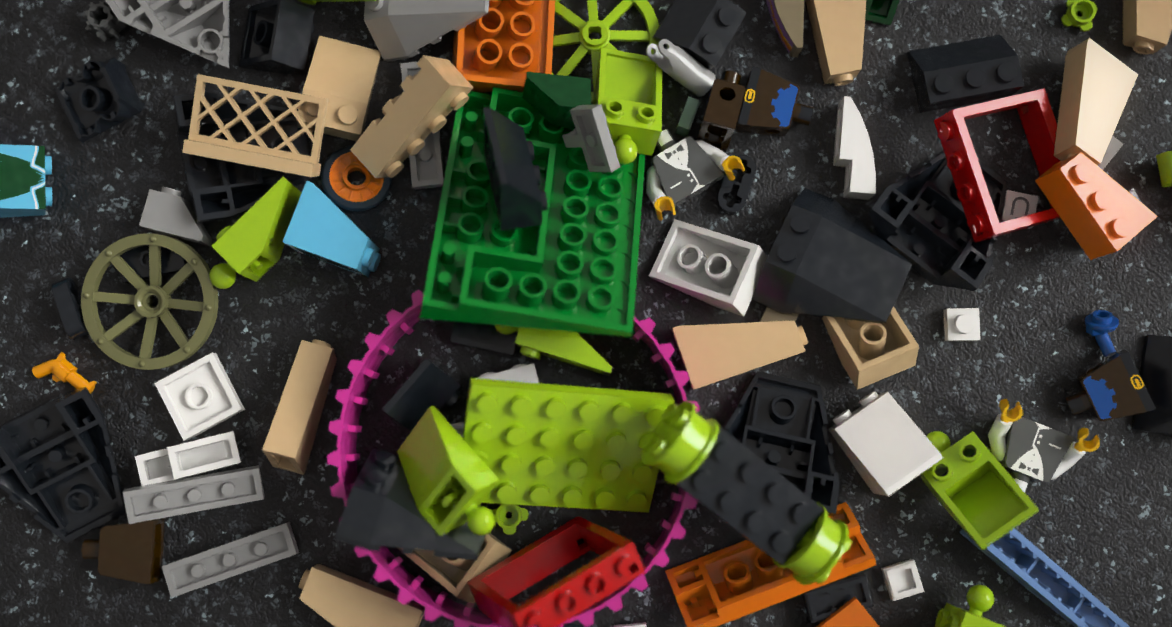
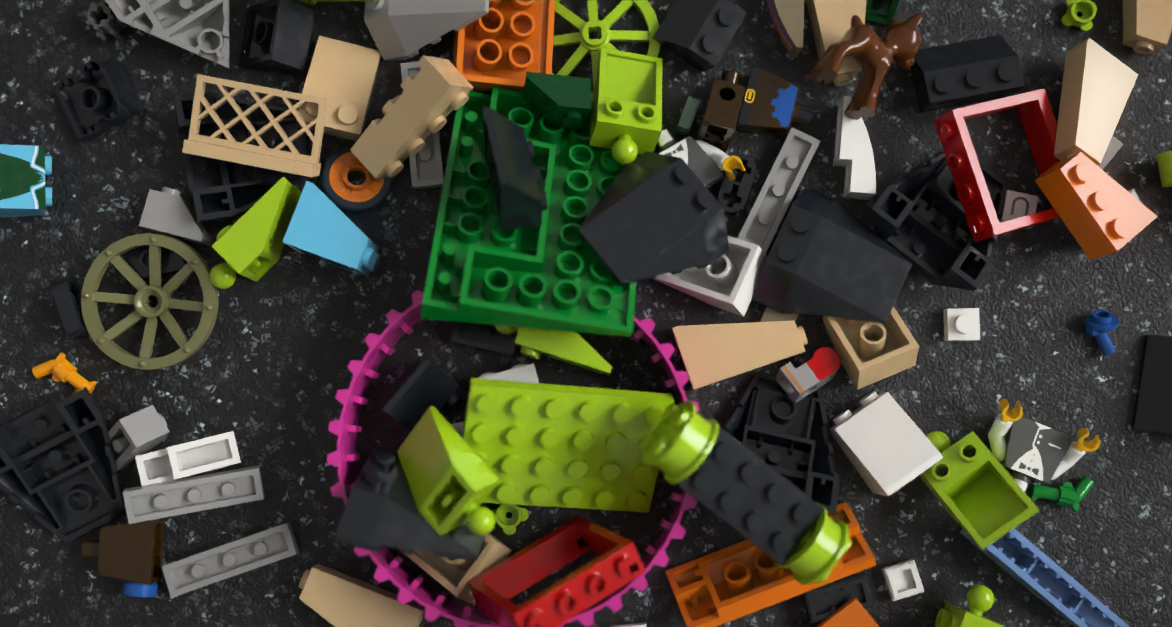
white plate [154,352,245,441] -> none
tan slope [262,340,337,475] -> none
light grey hinge [562,104,620,172] -> none
light grey piece [646,39,716,97] -> none
torso [1065,349,1156,421] -> none
none -> light grey slope [108,405,170,471]
none -> blue tile [122,580,158,597]
none -> black wedge [576,152,729,286]
none -> light grey plate [737,127,820,254]
none -> leg [775,347,841,404]
none -> reddish brown animal [806,13,925,120]
none -> green piece [1029,476,1094,512]

